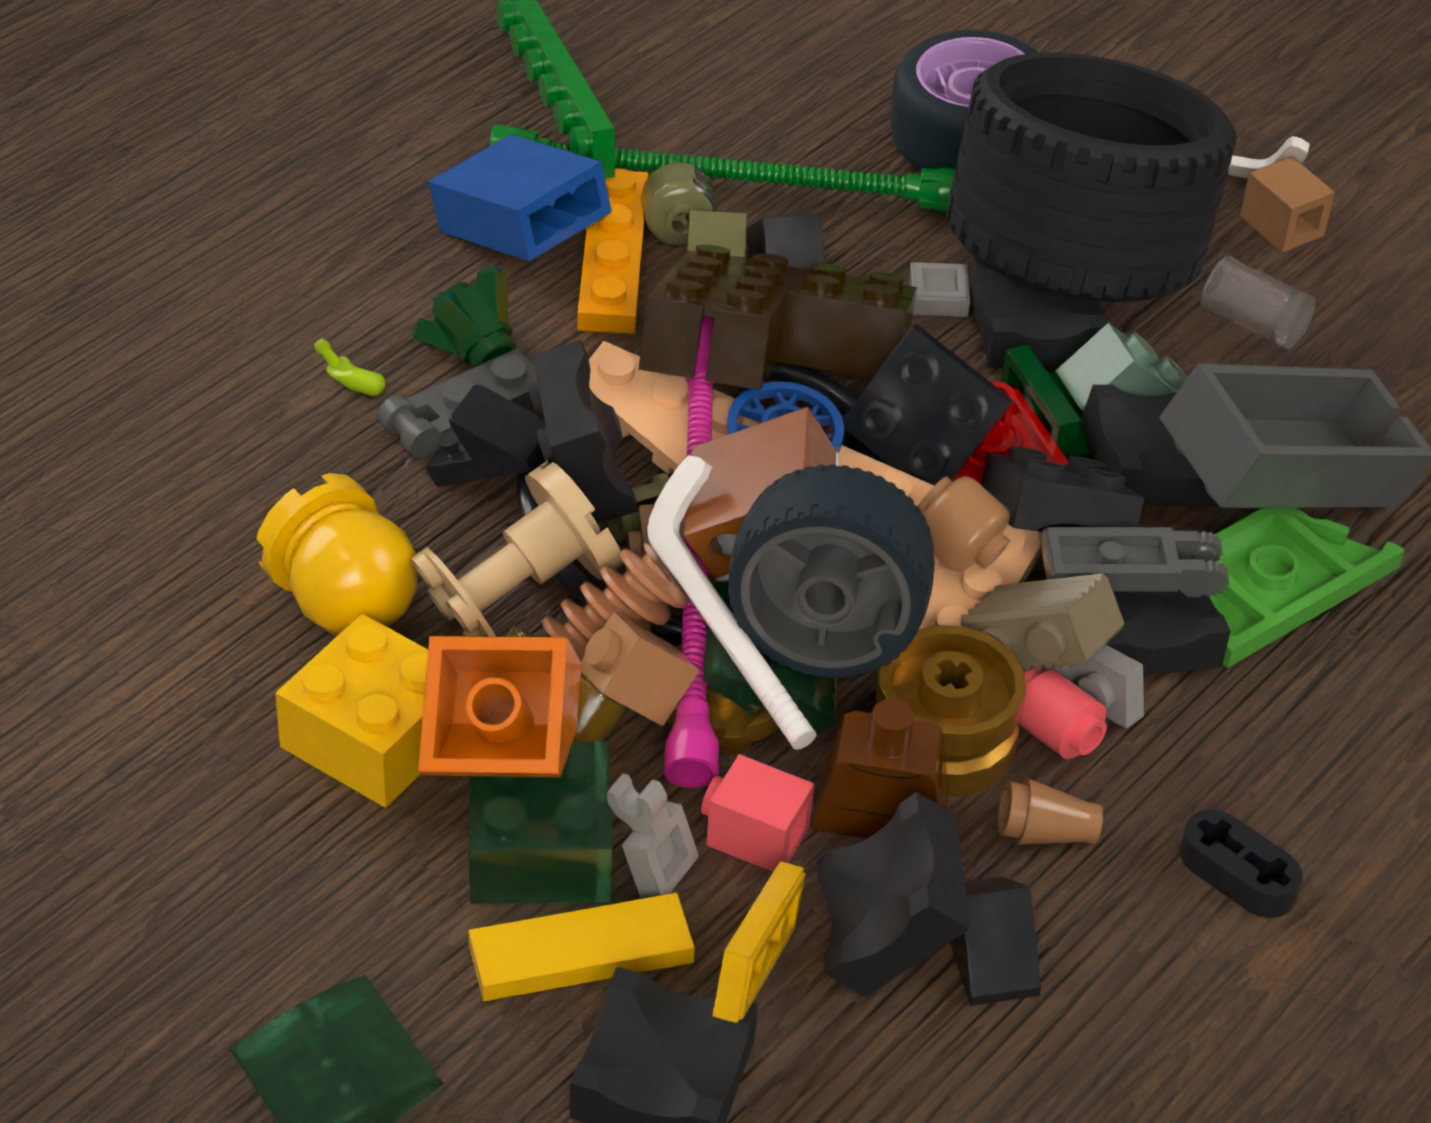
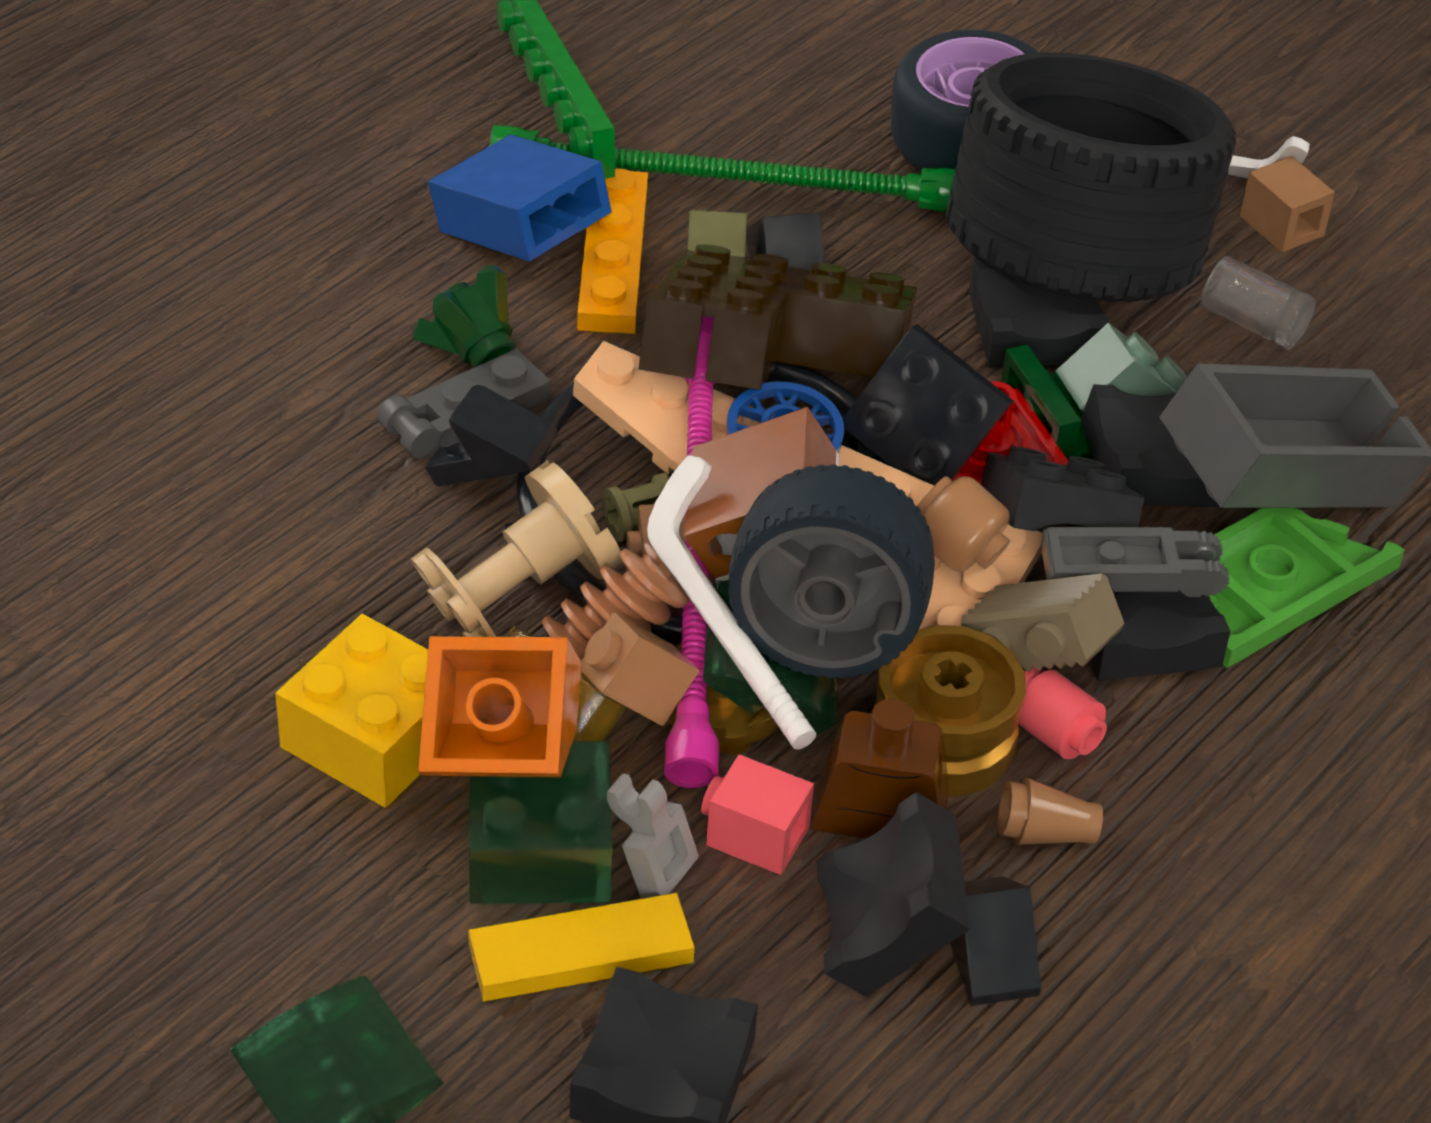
yellow tile [257,473,418,636] -> none
lime piece [314,338,385,396] -> none
black brick [528,340,638,524] -> none
olive head [641,162,717,246] -> none
yellow tile [712,861,806,1023] -> none
light grey tile [909,262,970,317] -> none
light grey plate [1042,645,1144,729] -> none
black beam [1180,809,1303,918] -> none

